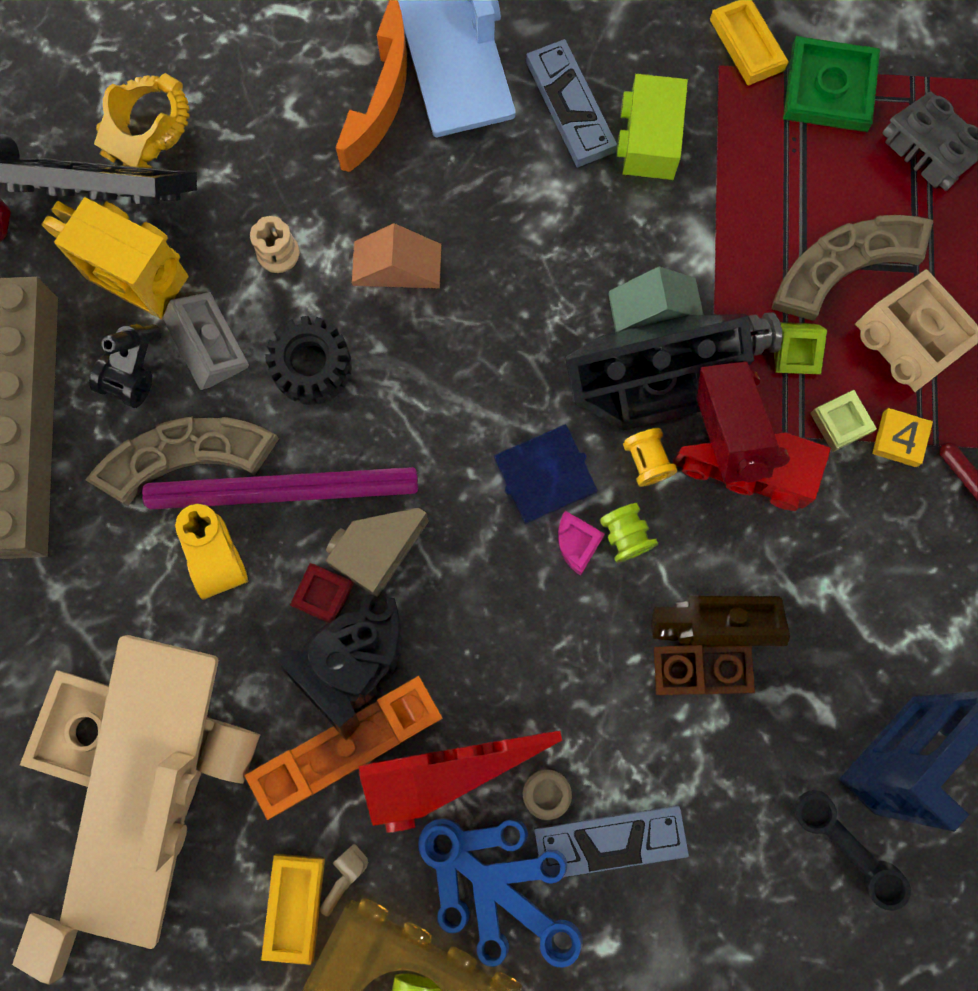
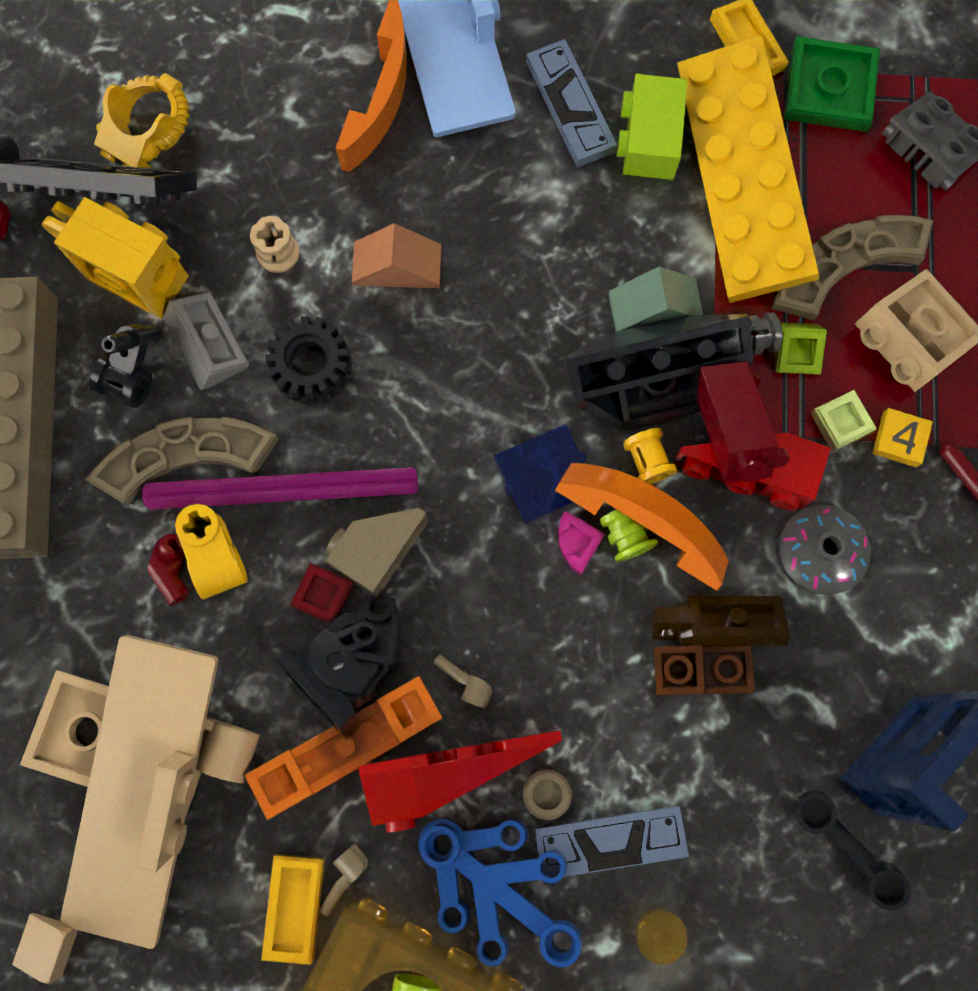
none -> dark red arm [148,534,190,607]
none -> dark tan hand [433,654,492,709]
none -> orange slope [555,463,729,591]
none -> clear yellow tile [635,909,687,965]
none -> yellow plate [677,35,819,303]
none -> dark grey dish [778,504,871,596]

